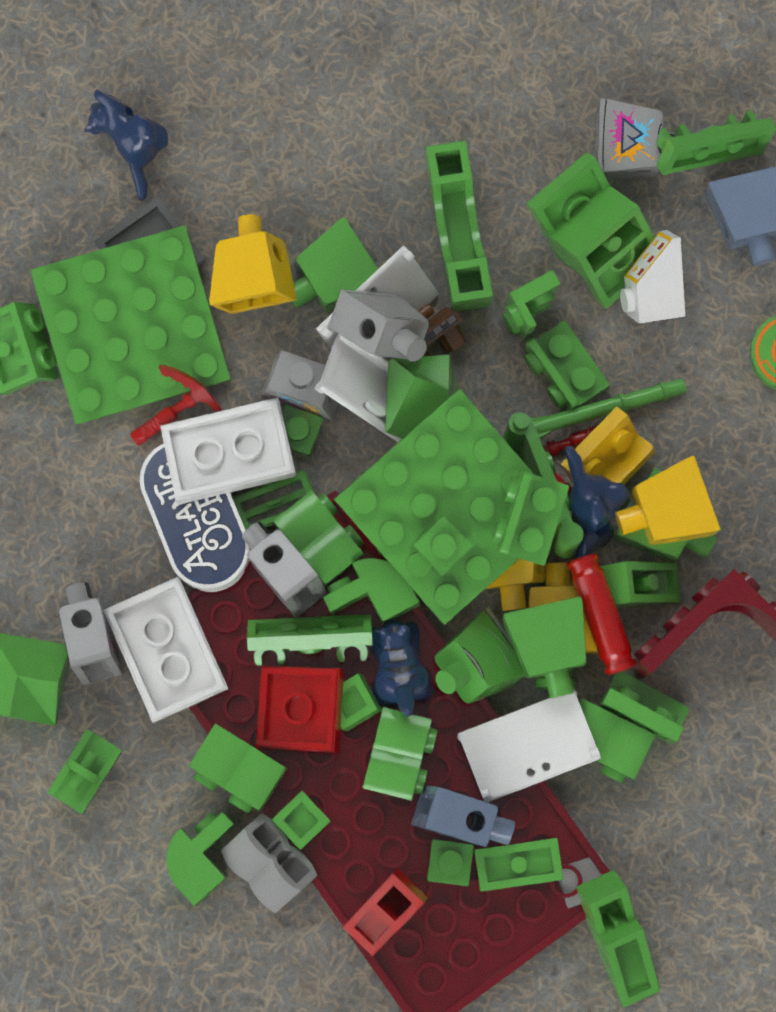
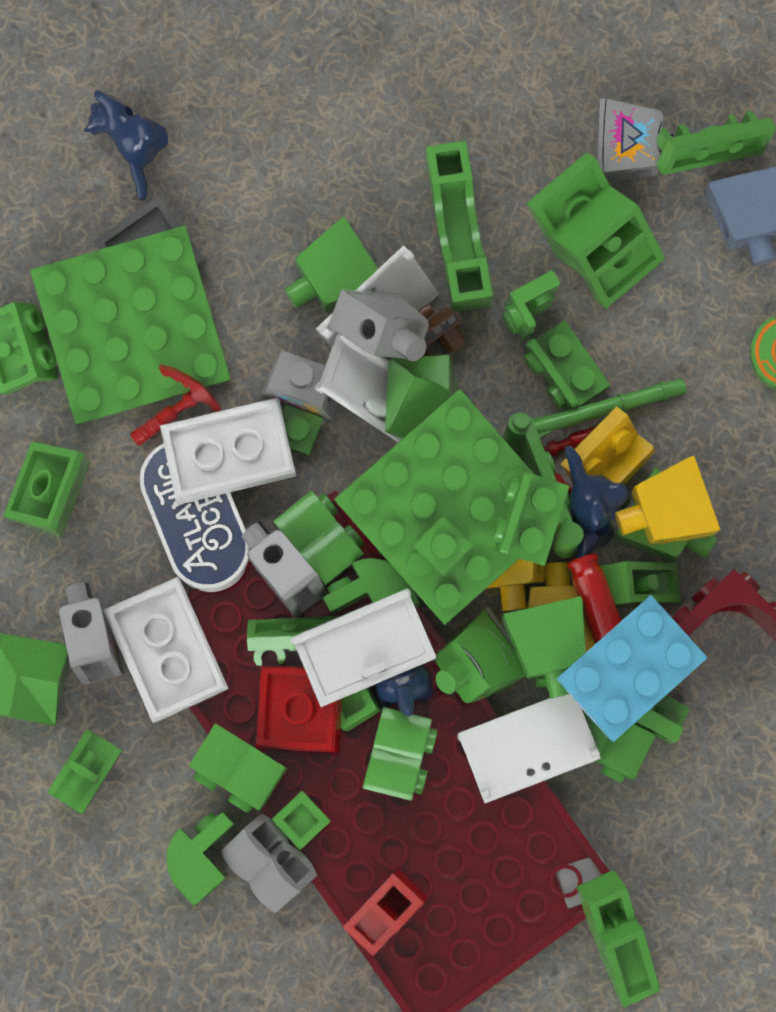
yellow torso [210,214,296,314] -> none
bright green tile [233,469,315,530] -> none
sand blue torso [411,785,515,847] -> none
bright green plate [427,839,474,887] -> none
bright green plate [474,838,564,892] -> none
white slope [620,230,685,323] -> none
none -> bright green slope [3,442,90,538]
none -> white door [291,589,436,707]
none -> medium azure plate [556,595,707,743]

